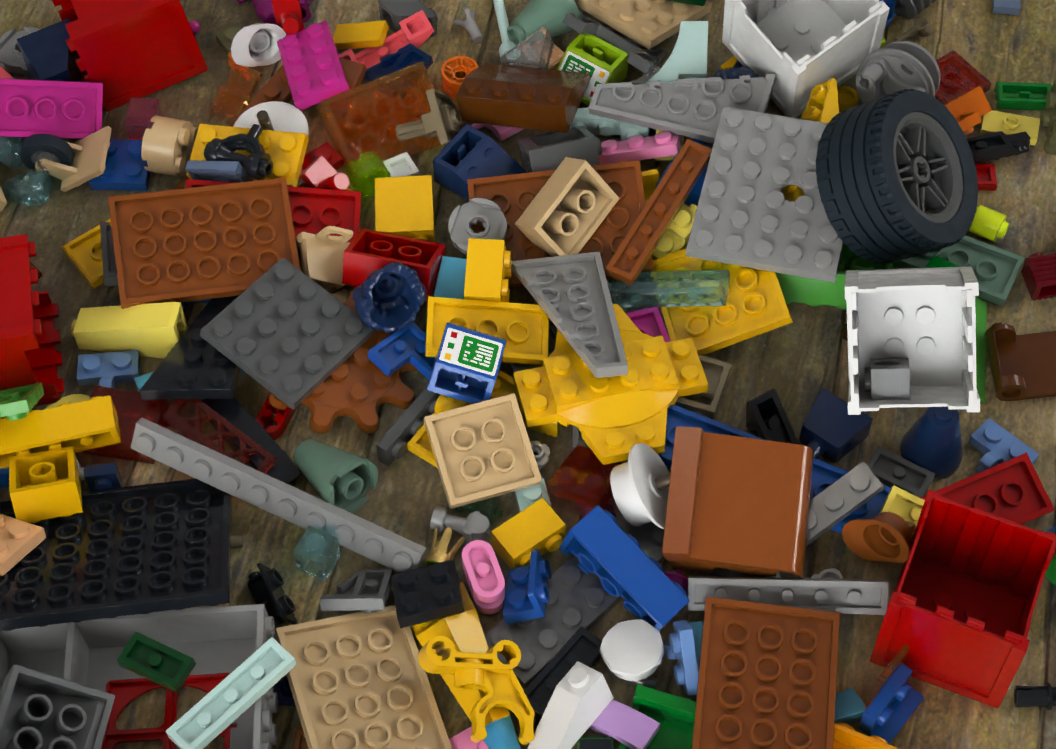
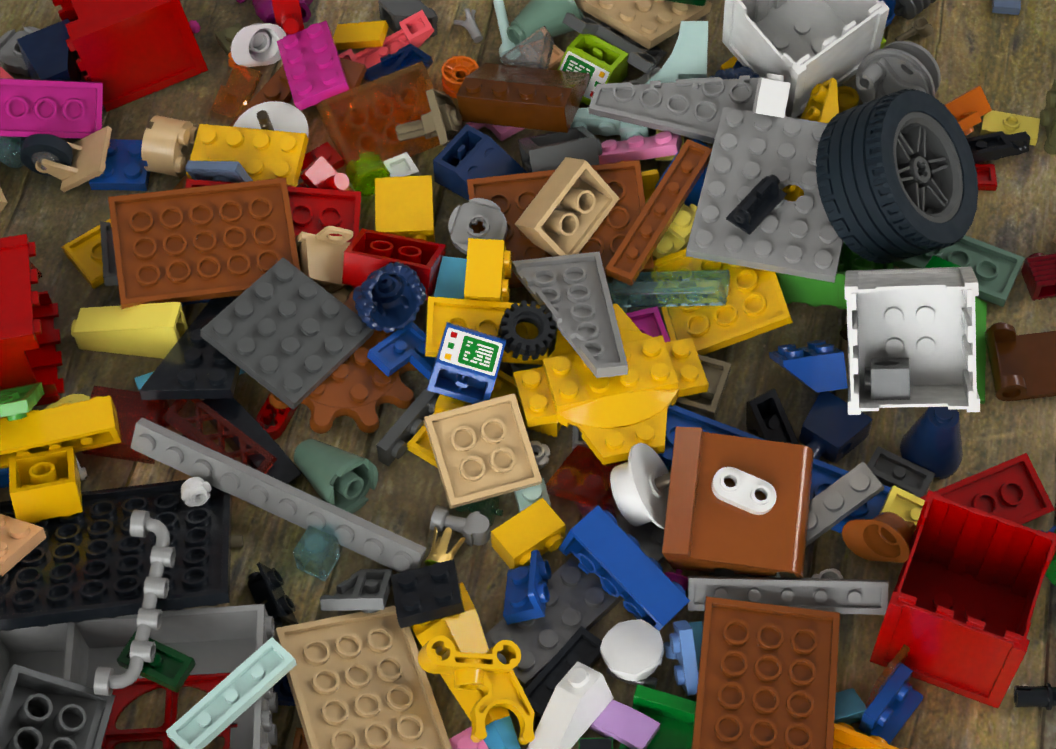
clear light blue rock [2,169,52,206] -> none
medium blue plate [77,350,140,401] -> none
dark blue plate [84,462,122,491] -> none
clear pink panel [125,98,163,140] -> none
black piece [204,124,273,180] -> none
bright pink brick [462,540,505,615] -> none
clear red plate [935,50,991,105] -> none
medium blue plate [968,418,1040,473] -> none
neon yellow brick [969,205,1010,242] -> none
green tile [994,82,1052,111] -> none
none -> light grey bar [93,510,176,696]
none -> white plate [181,477,212,507]
none -> black tyre [498,300,556,361]
none -> white plate [711,467,777,515]
none -> black hinge [726,175,787,235]
none -> white brick [753,73,791,118]
none -> blue slope [769,340,848,393]

